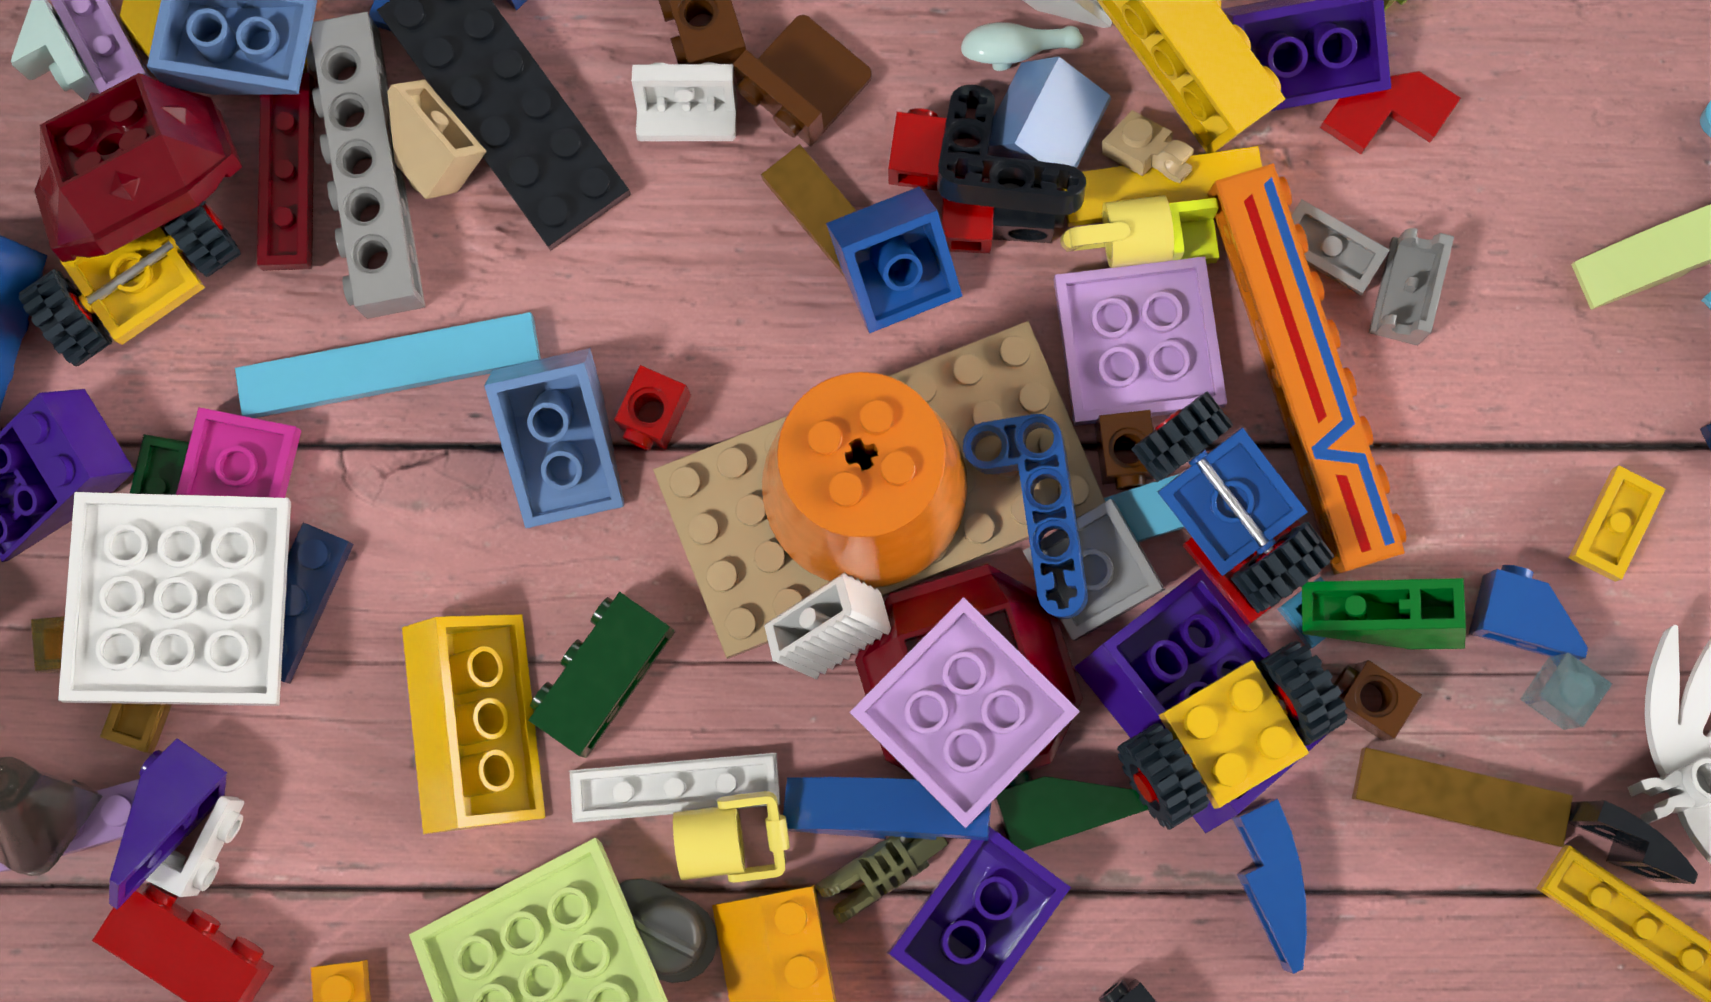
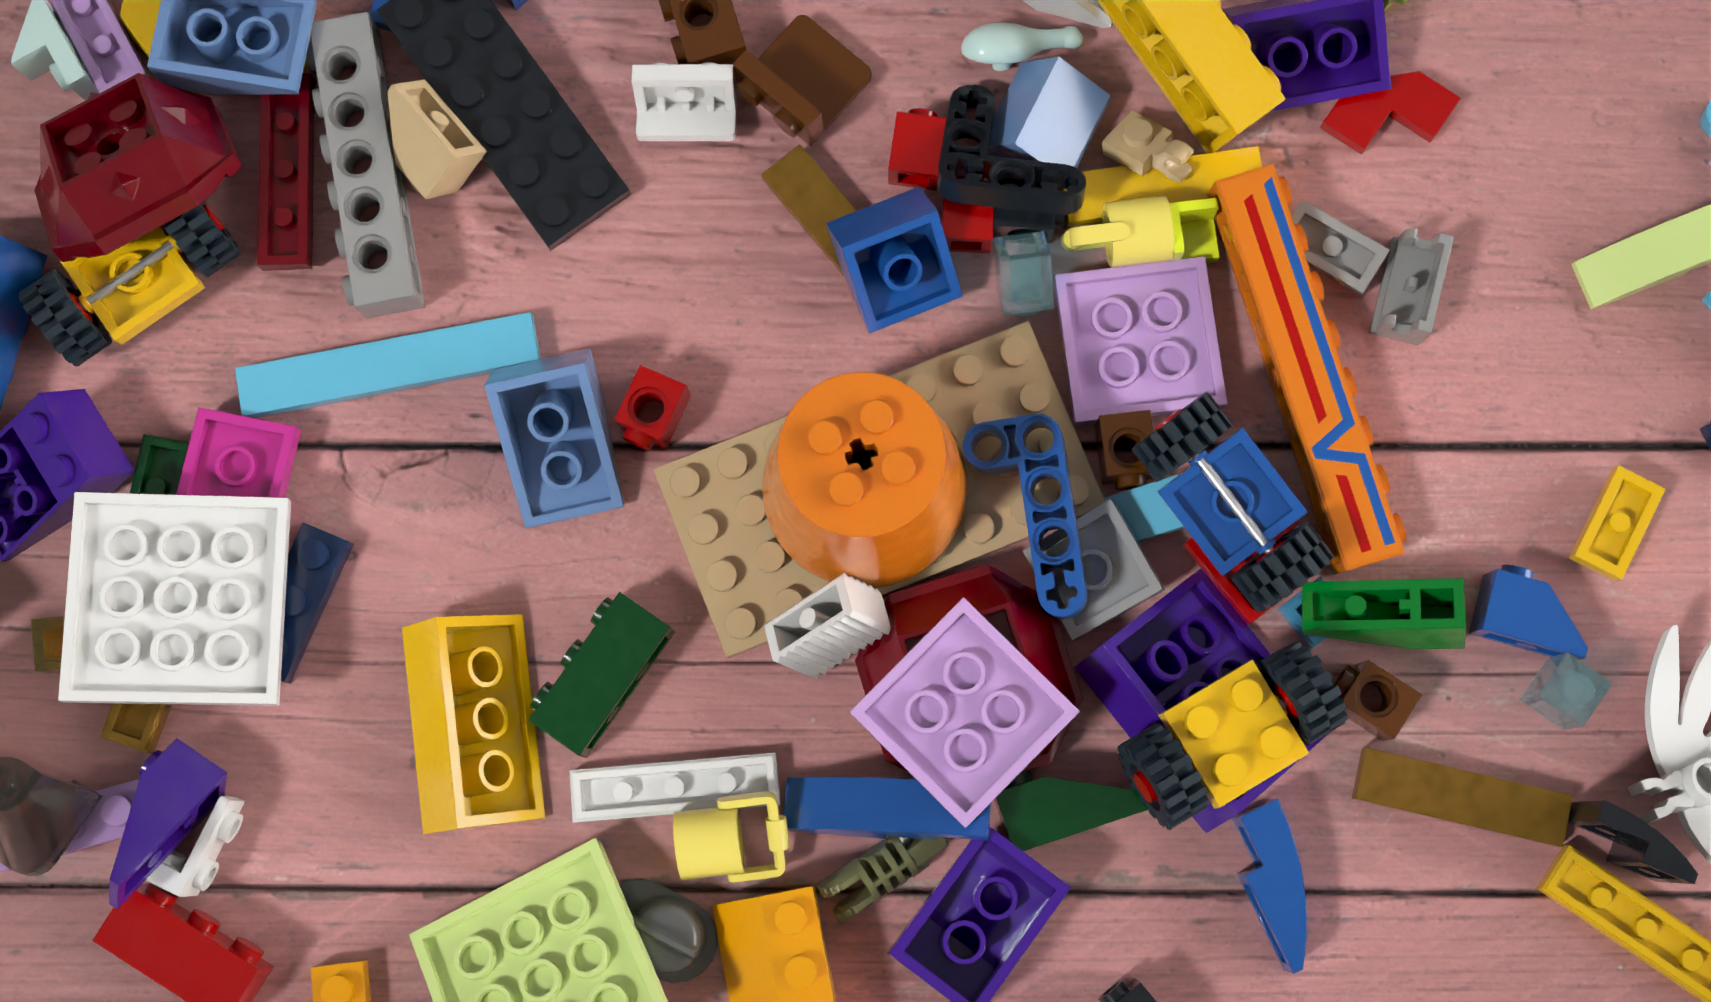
none -> clear light blue brick [993,231,1054,316]

